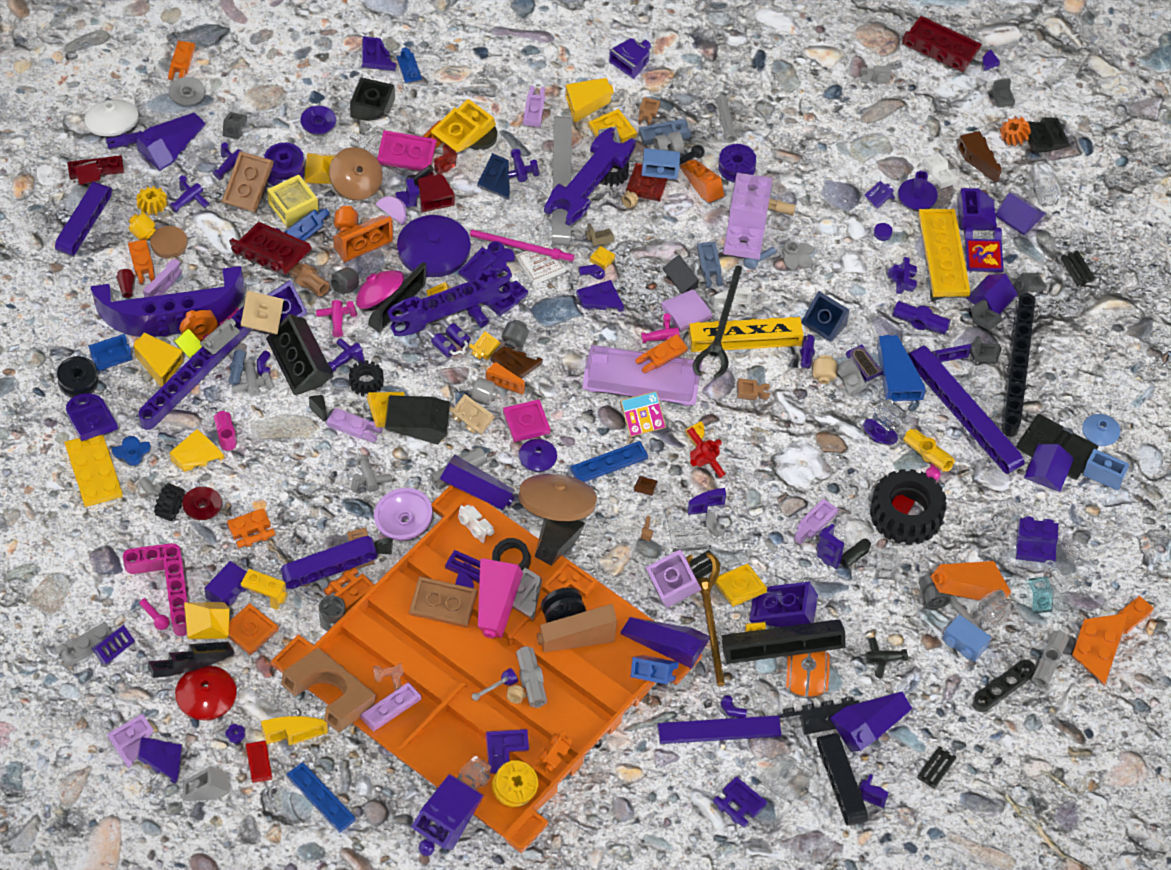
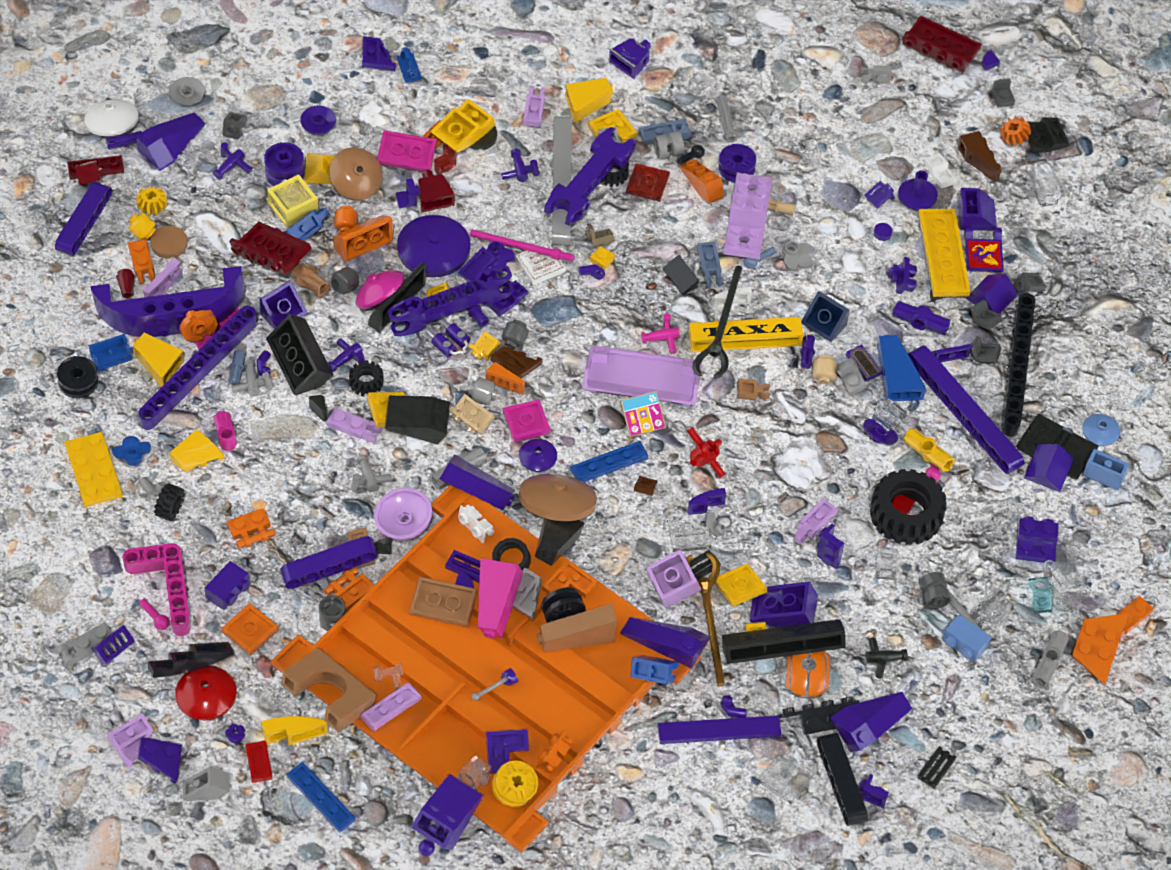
dark purple tile [66,393,118,441] -> none
orange hinge [168,41,196,80] -> none
dark purple piece [169,175,209,213] -> none
neon yellow panel [173,329,202,358] -> none
dark red dish [182,486,222,520] -> none
yellow slope [184,602,230,639] -> none
light grey hinge [200,318,240,355] -> none
medium nougat tile [221,151,274,213] -> none
tan piece [240,290,284,335] -> none
yellow bracket [241,569,288,610] -> none
dark pink piece [316,300,357,337] -> none
pearl dark grey slope [350,77,395,121] -> none
lavender tile [375,196,407,225] -> none
black bar [405,165,434,185] -> none
dark blue wing [477,153,510,200] -> none
tan plate [506,685,526,704] -> none
light grey piece [516,646,547,708] -> none
dark purple wing [576,280,624,312] -> none
tan plate [621,191,638,208] -> none
orange hinge [635,334,688,373] -> none
medium nougat plate [638,97,661,126] -> none
medium blue brick [641,148,680,179] -> none
medium nougat hand [641,516,654,541] -> none
lavender slope [661,290,713,331] -> none
yellow tile [685,421,705,446] -> none
dark purple plate [713,776,767,828] -> none
pearl dark grey bar [840,538,871,569] -> none
orange slope [930,561,1011,604] -> none
pearl dark grey beam [973,659,1036,712] -> none
dark purple slope [996,192,1046,235] -> none
pearl dark grey tile [1061,250,1095,286] -> none

